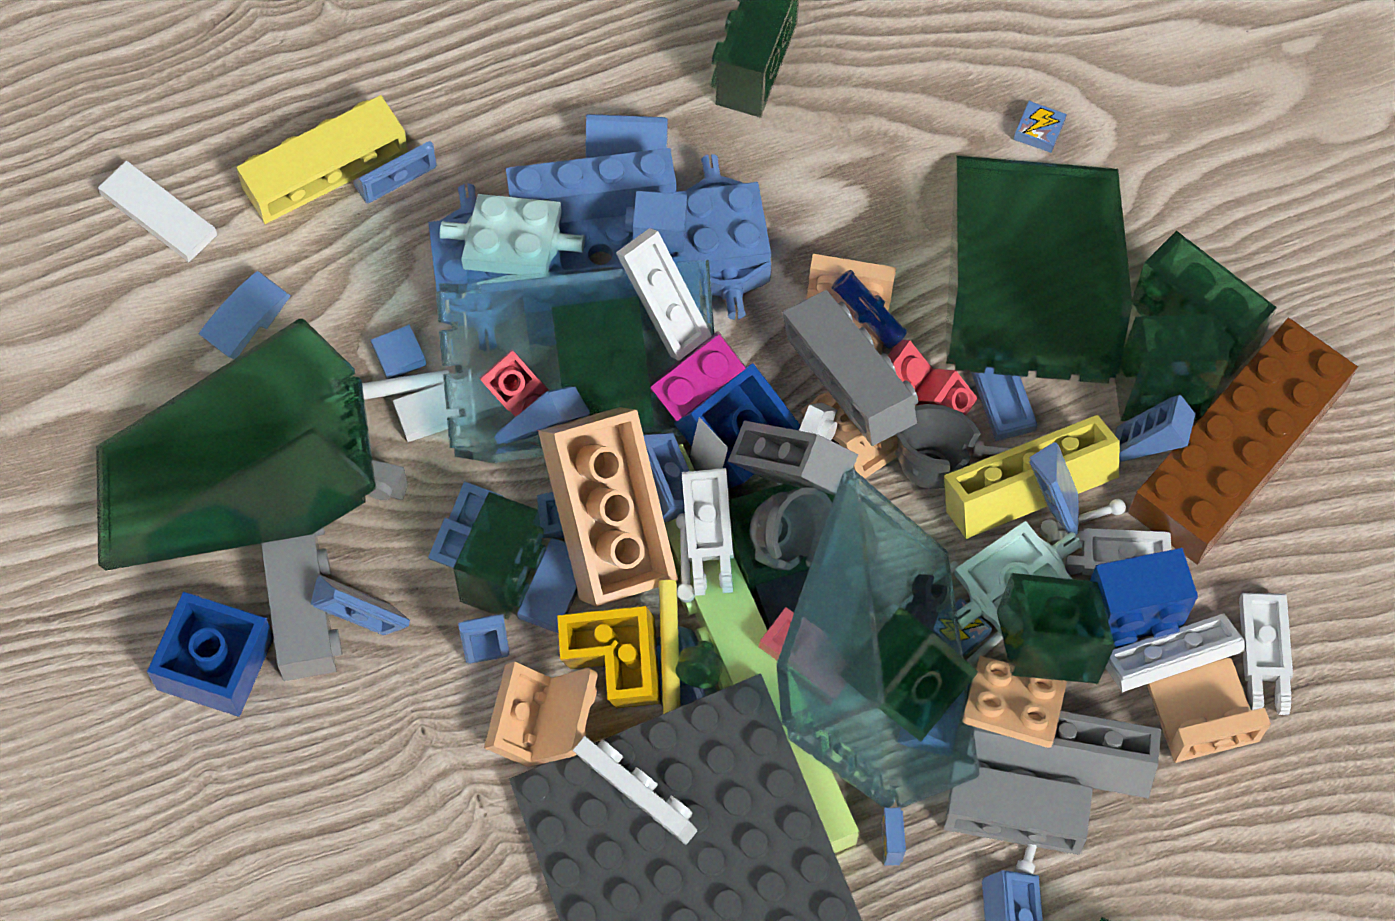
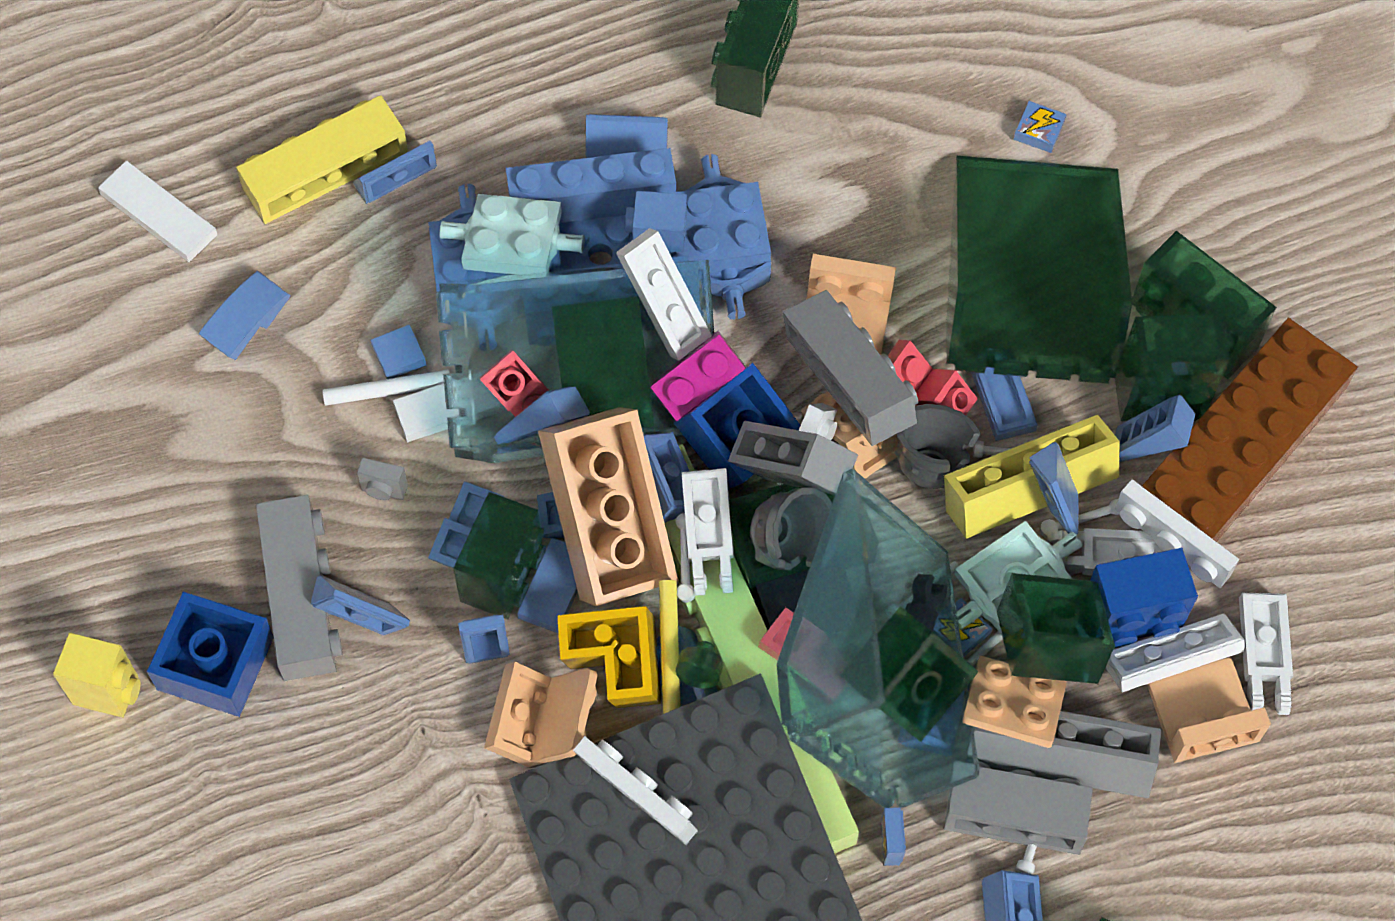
clear green windscreen [96,318,376,571] -> none
white sticker [689,417,728,471] -> none
clear blue pin [831,270,907,349] -> none
none -> light yellow brick [53,633,141,718]
none -> white plate [1115,480,1239,588]

